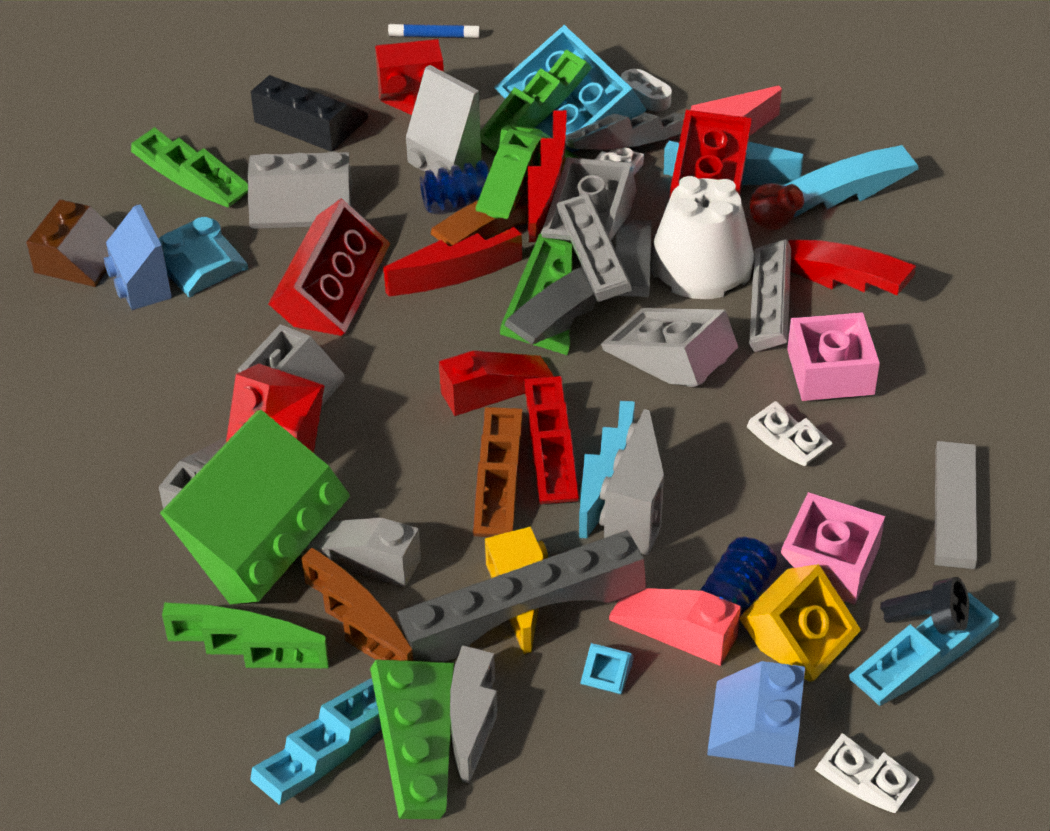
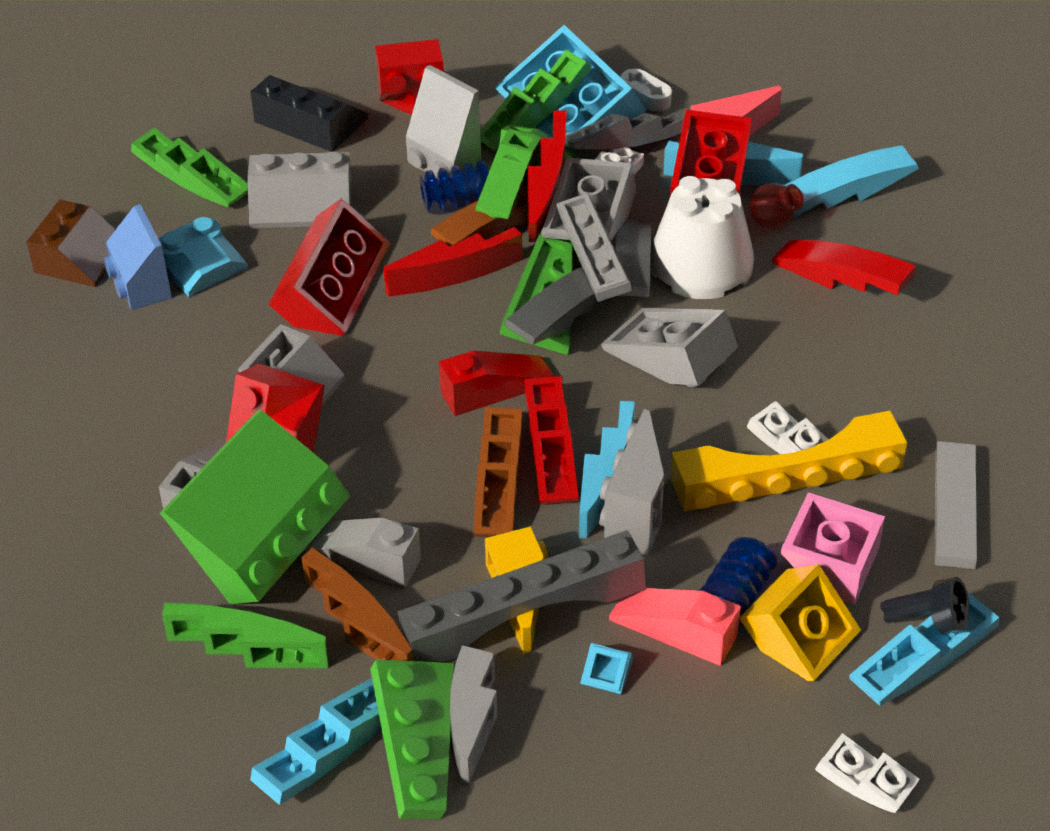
blue bar [388,24,480,38] -> none
medium blue slope [707,661,805,767] -> none
light grey tile [749,239,791,352] -> none
bright pink slope [787,312,880,401] -> none
none -> yellow arch [670,411,907,512]

